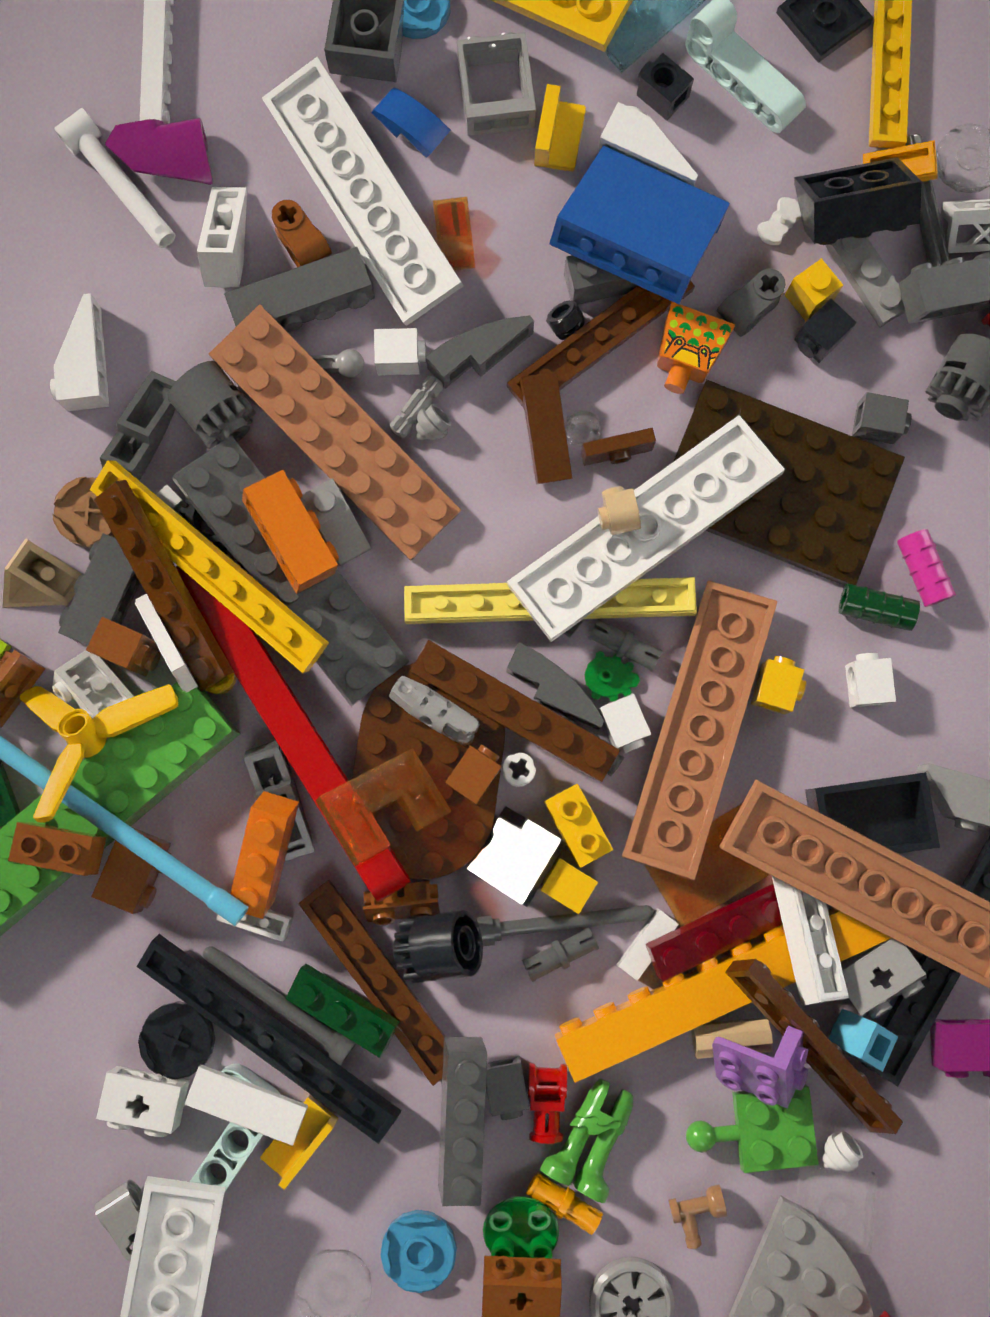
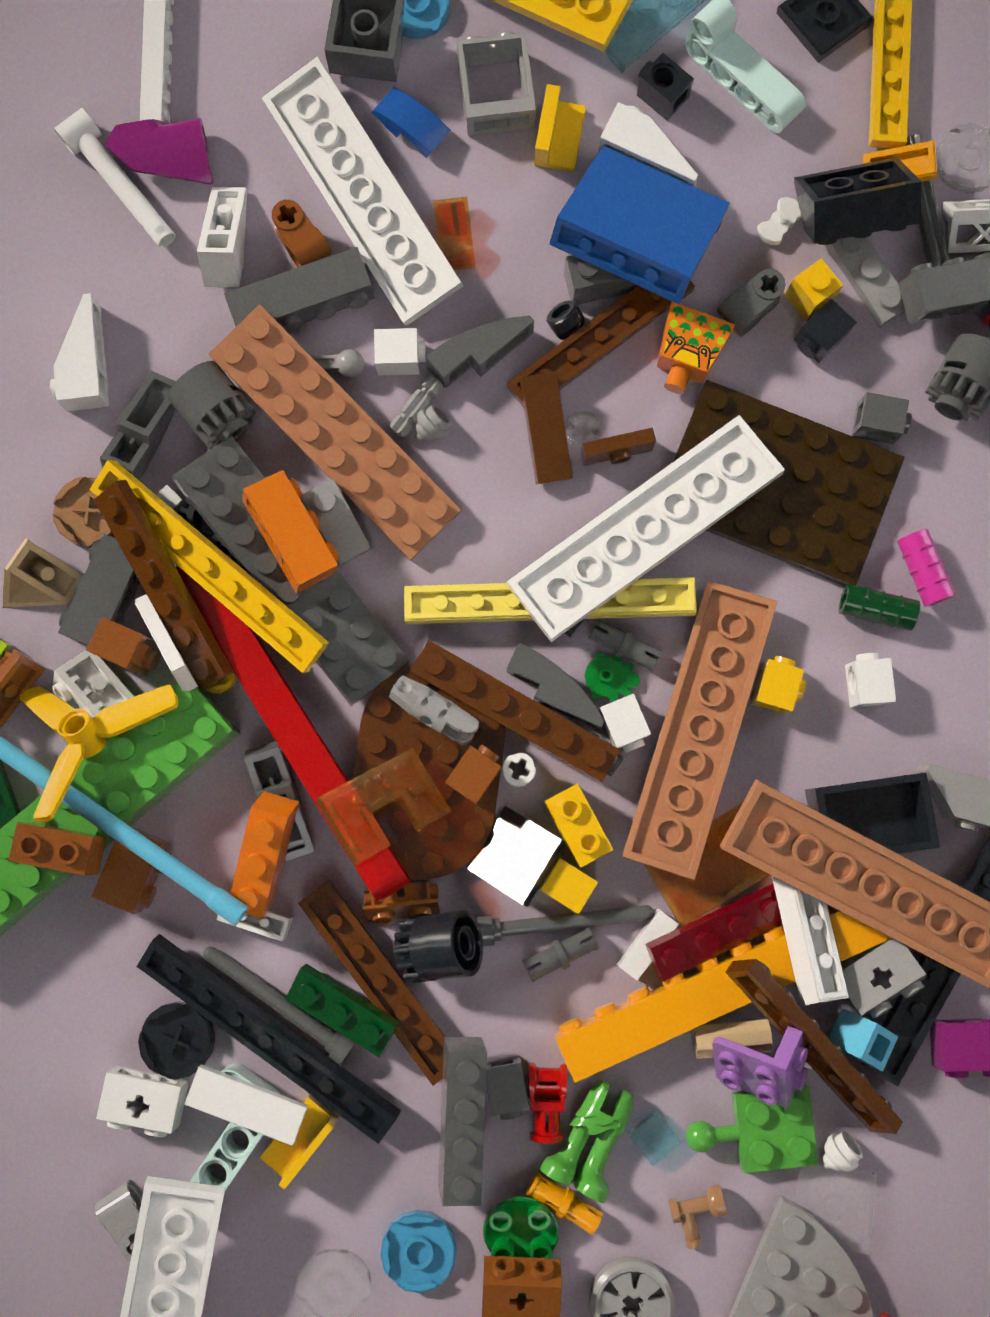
tan plate [598,486,641,536] -> none
none -> clear light blue tile [628,1109,682,1167]

